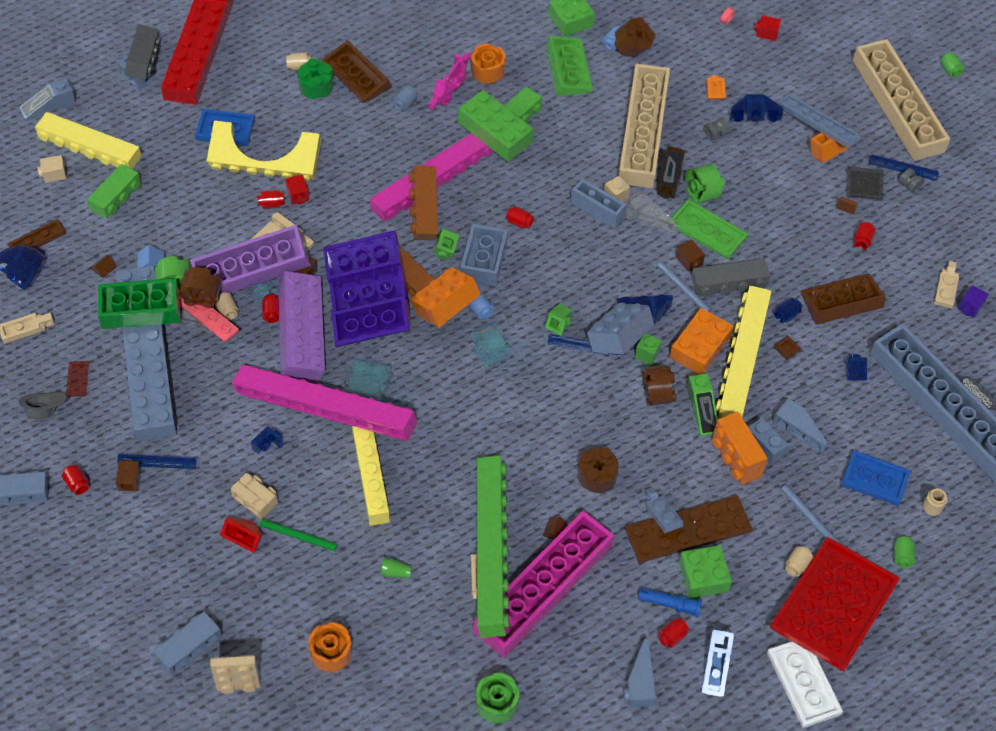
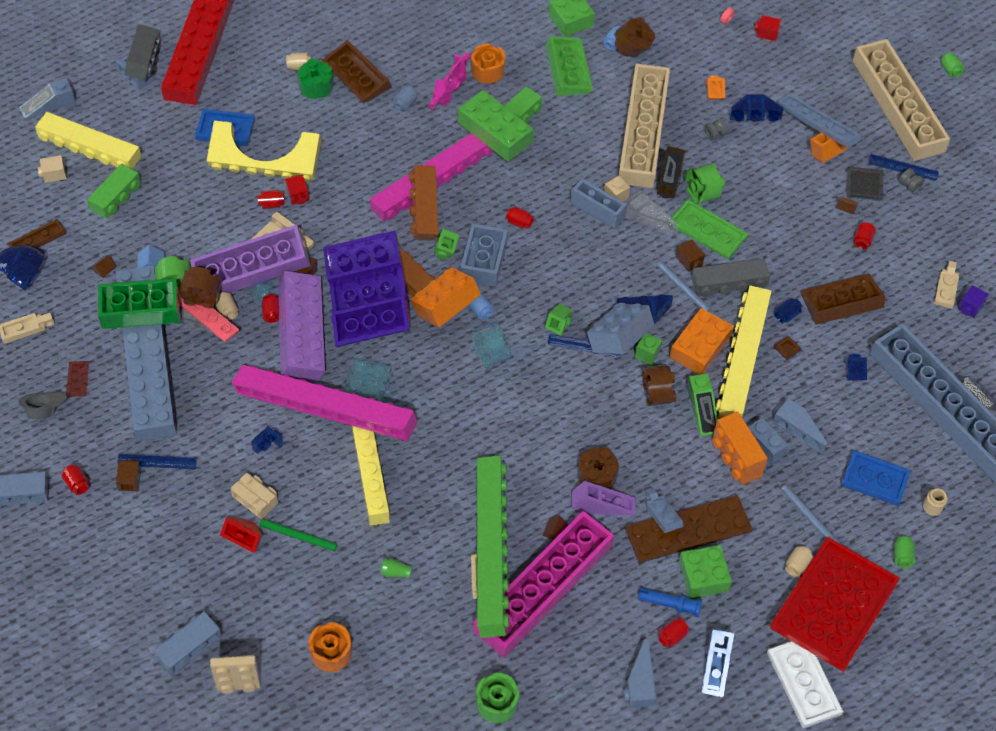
none -> medium lavender slope [572,481,636,516]

